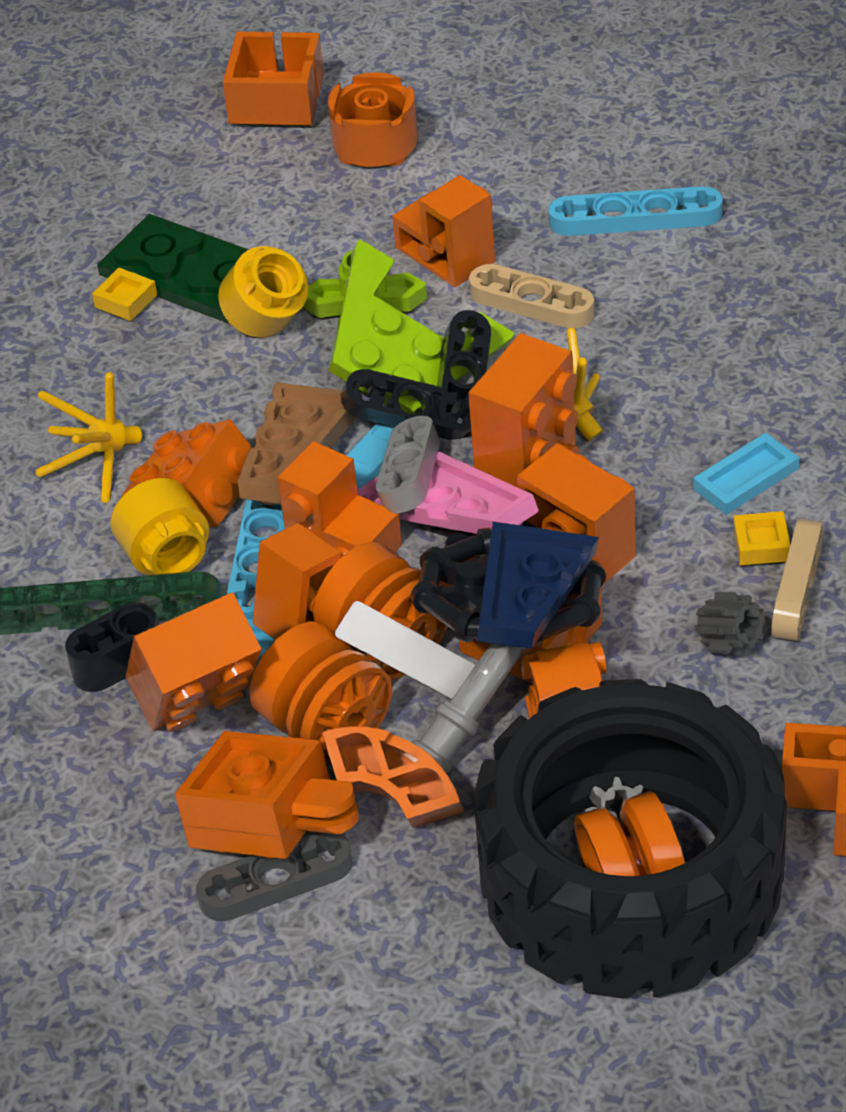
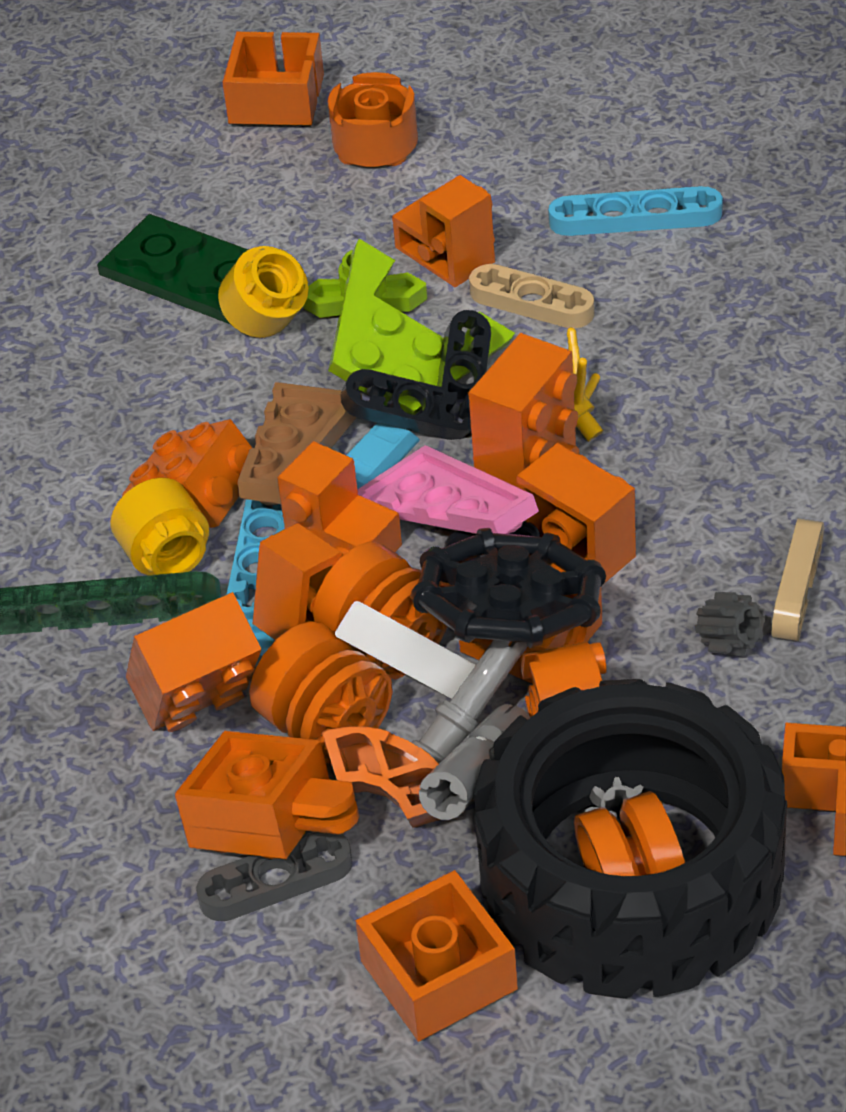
yellow plant [35,372,142,503] -> none
black beam [65,602,158,692] -> none
yellow plate [92,268,157,321] -> none
light grey beam [376,416,440,514] -> none
dark blue wing [476,521,599,649] -> none
medium azure tile [693,433,800,515] -> none
yellow plate [733,511,790,565] -> none
none -> orange brick [355,870,518,1042]
none -> light grey piece [419,704,530,820]

